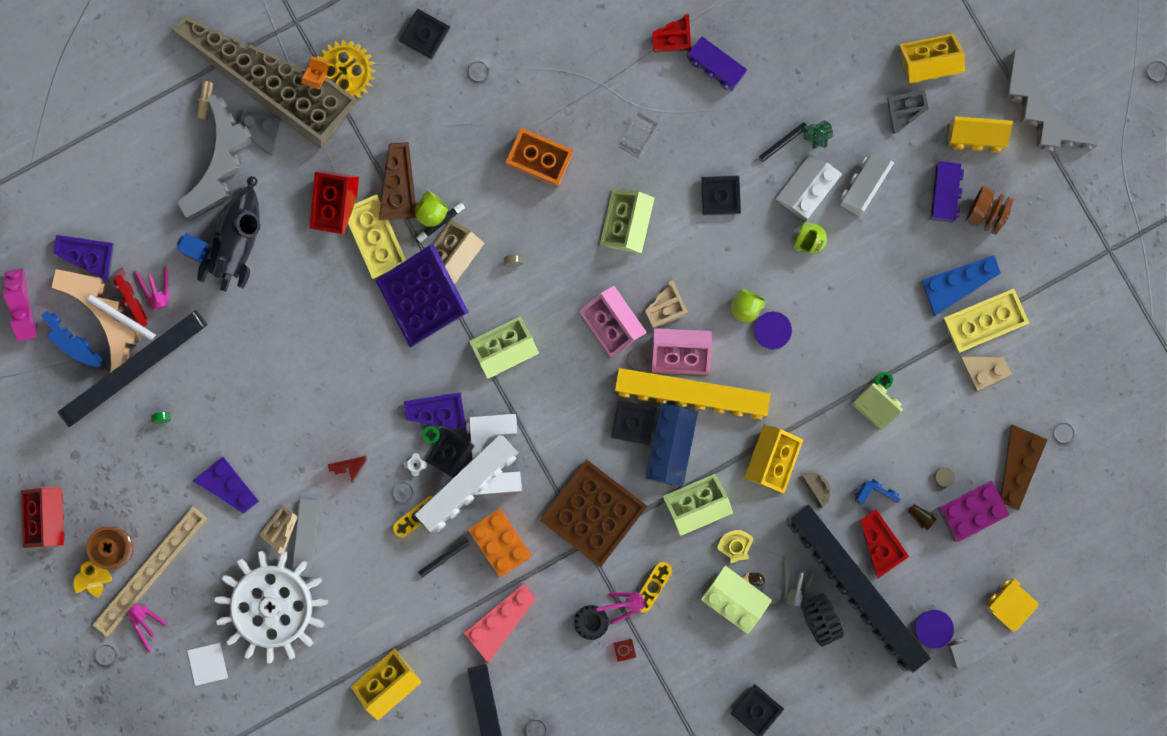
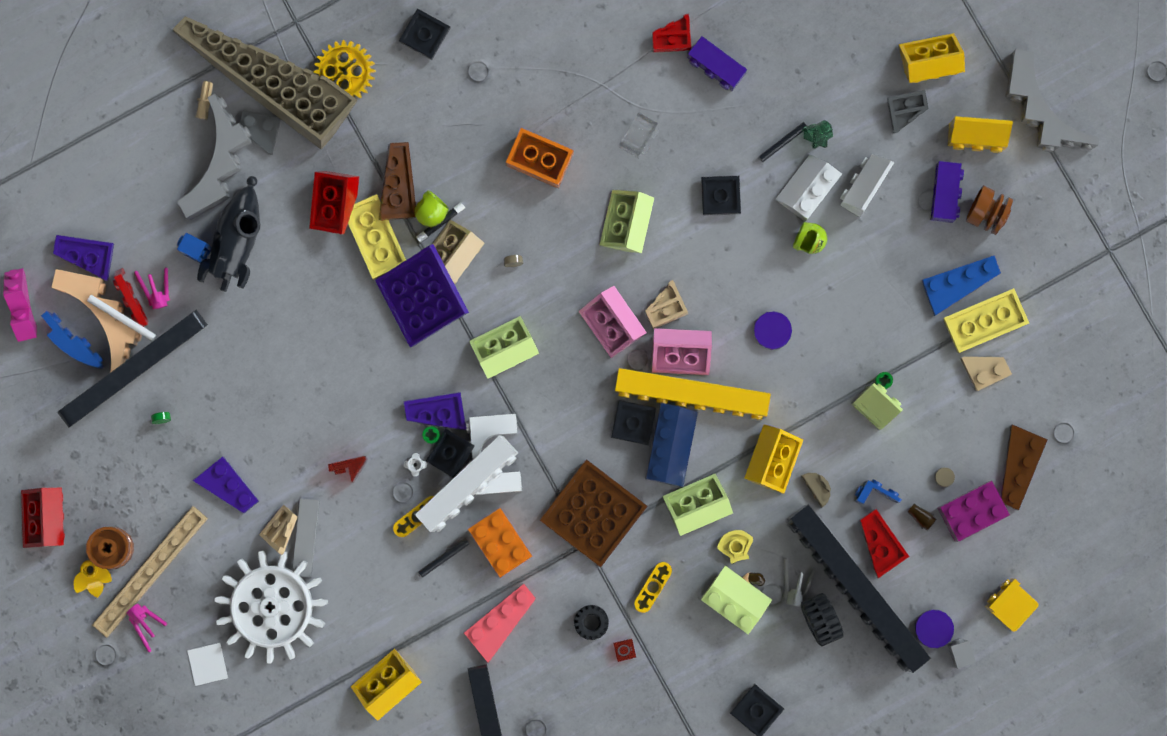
orange bracket [301,56,329,90] -> none
dark pink plant [596,592,645,624] -> none
lime helmet [730,289,766,323] -> none

